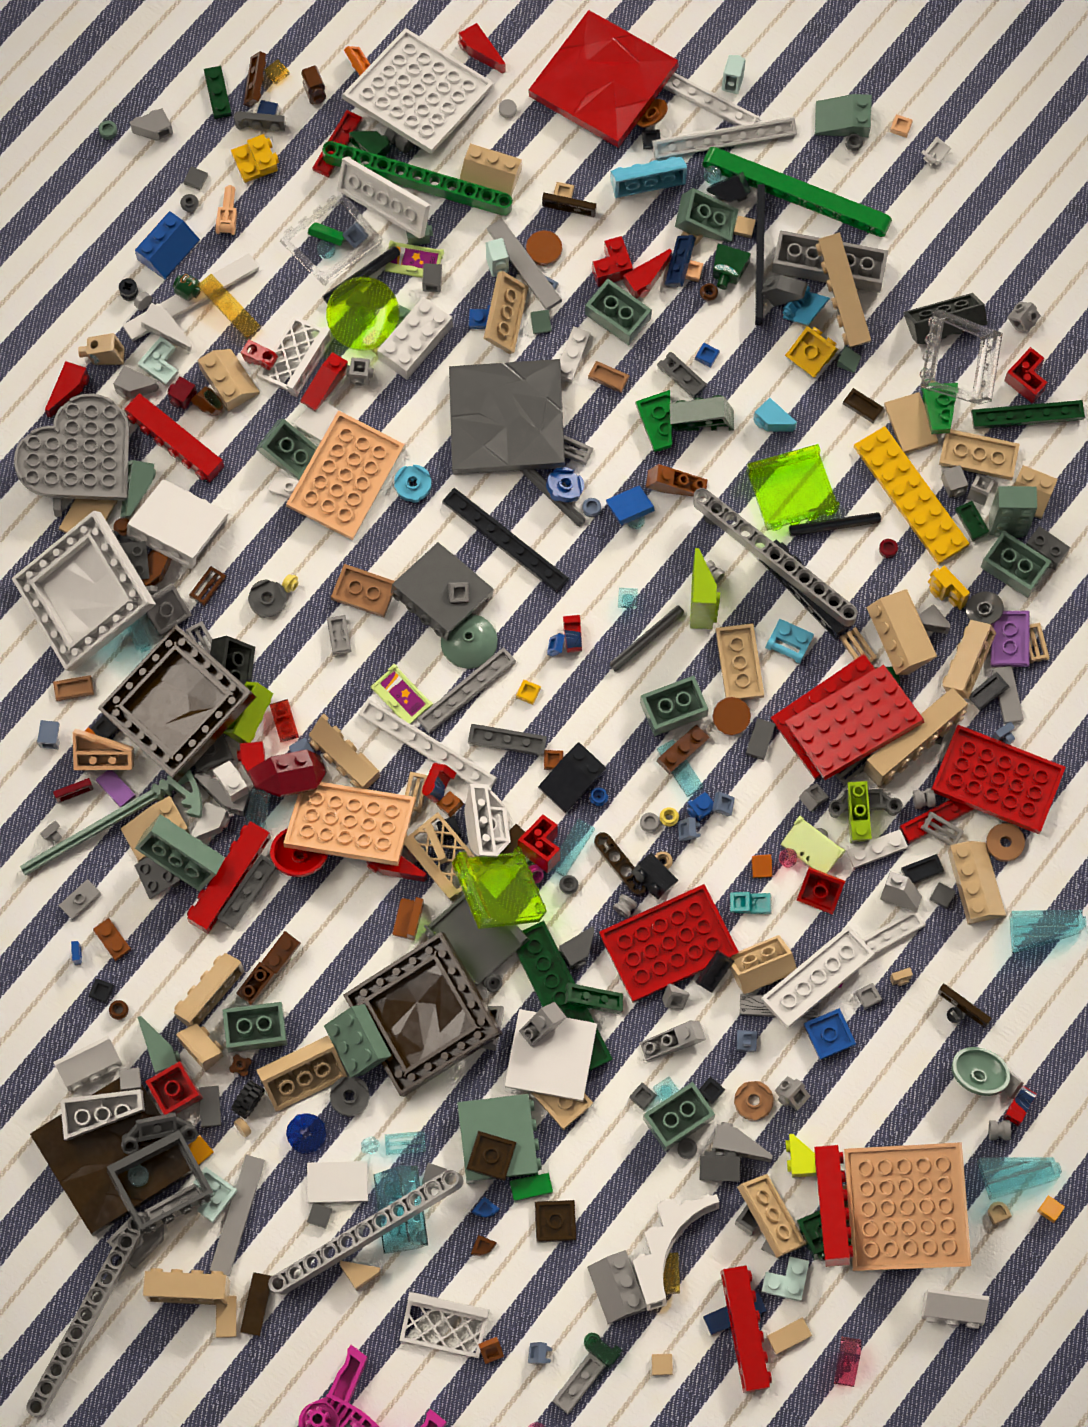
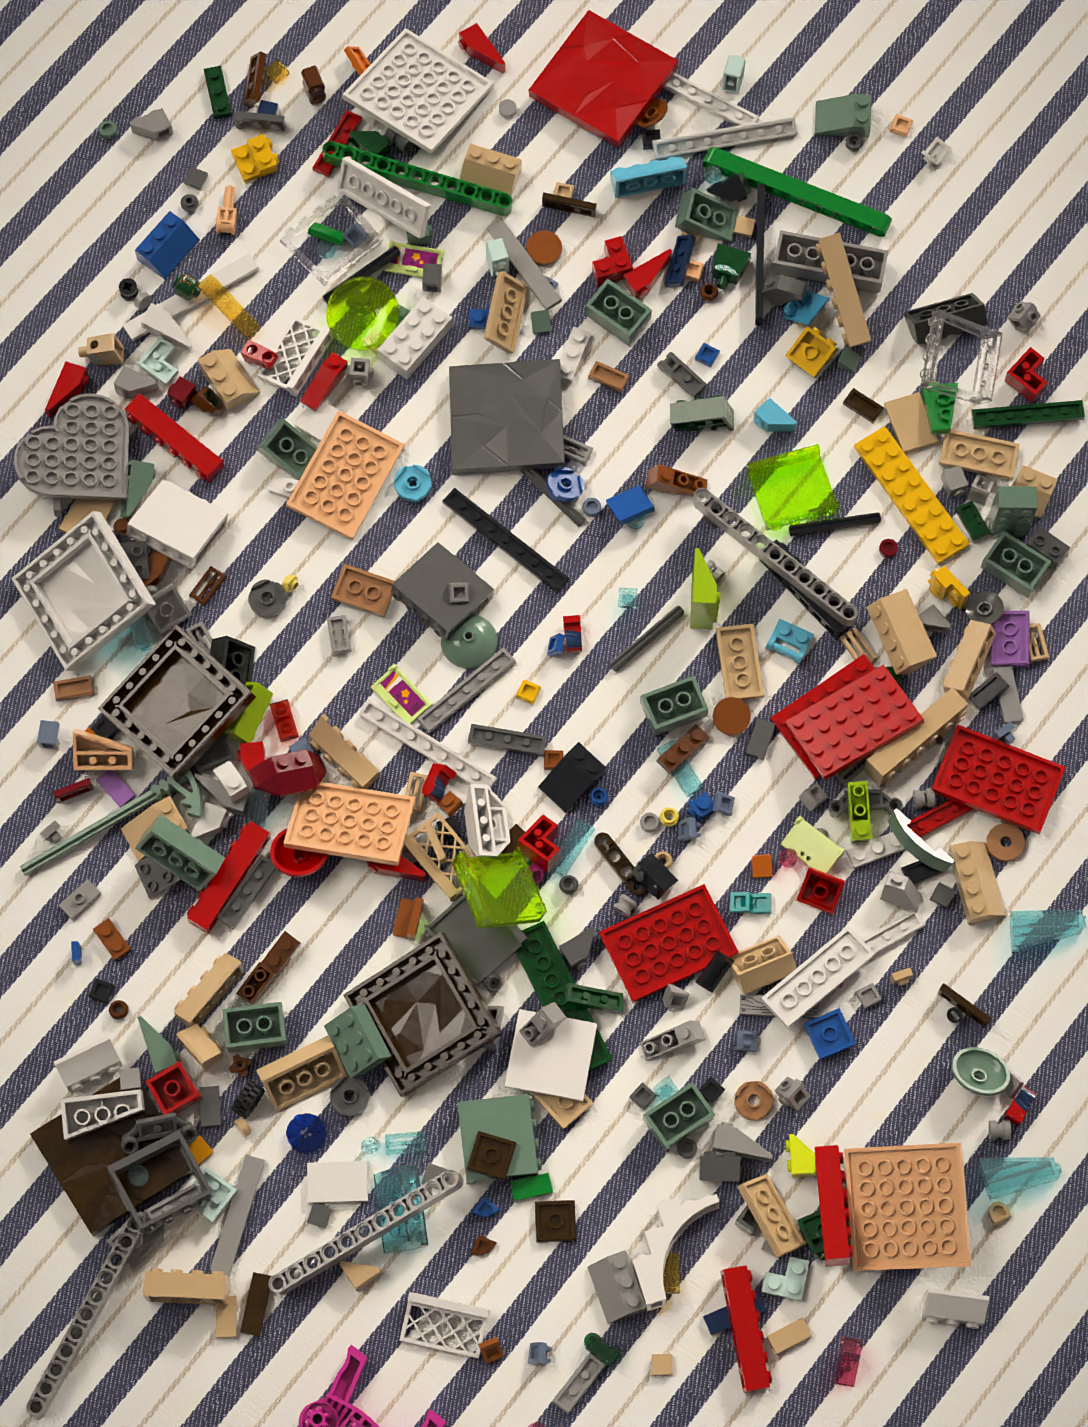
green wing [635,390,672,453] -> none
light grey tile [920,812,964,846] -> none
light orange slope [1037,1195,1065,1223] -> none
none -> sand green slope [888,808,954,872]

